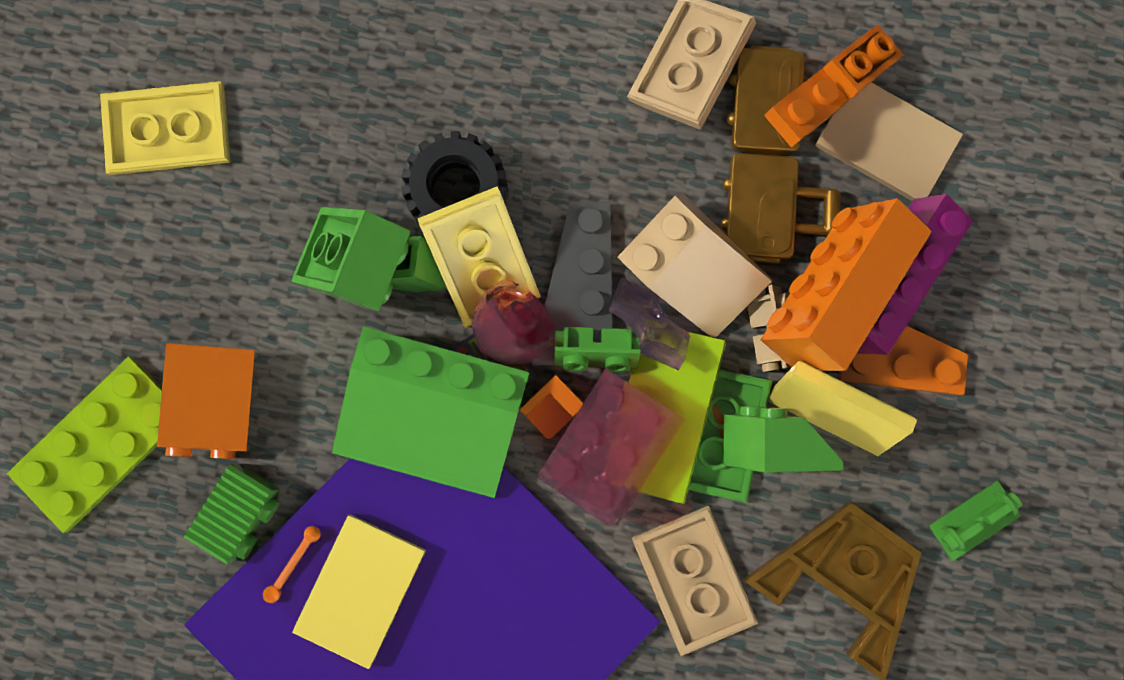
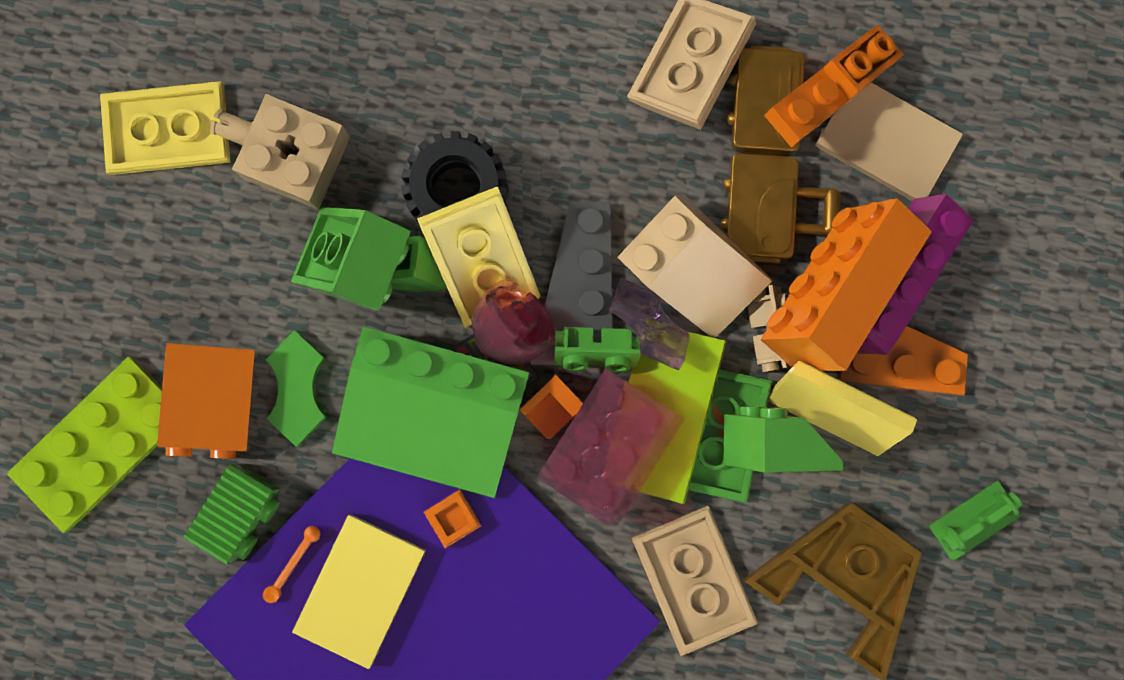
none -> tan brick [210,94,350,210]
none -> bright green tile [266,330,327,447]
none -> orange tile [423,489,482,548]

